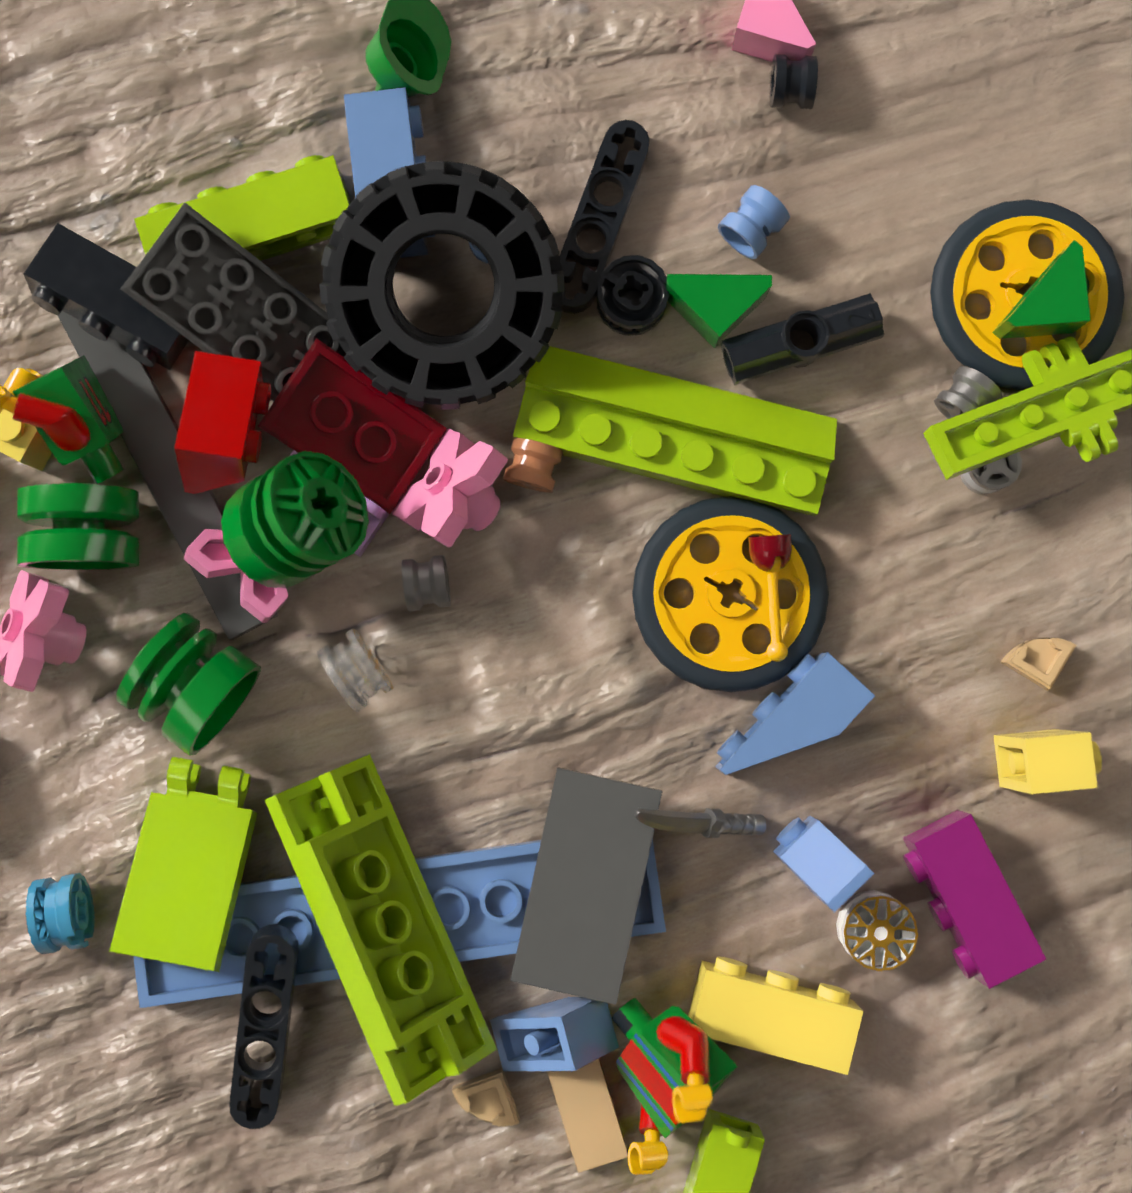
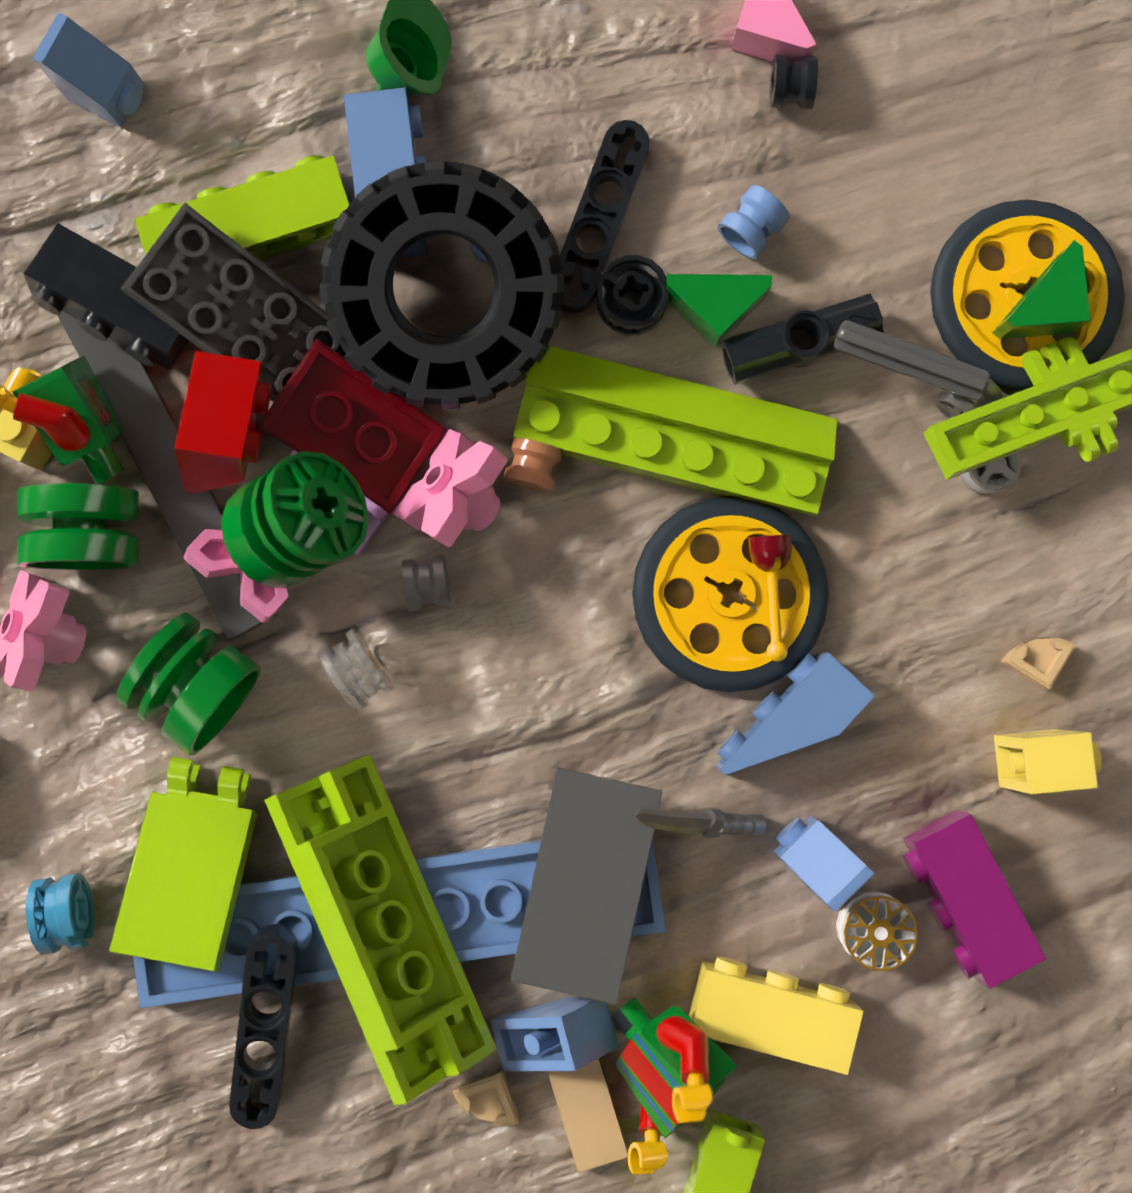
none -> medium blue slope [32,12,145,128]
none -> dark grey axle [834,320,990,401]

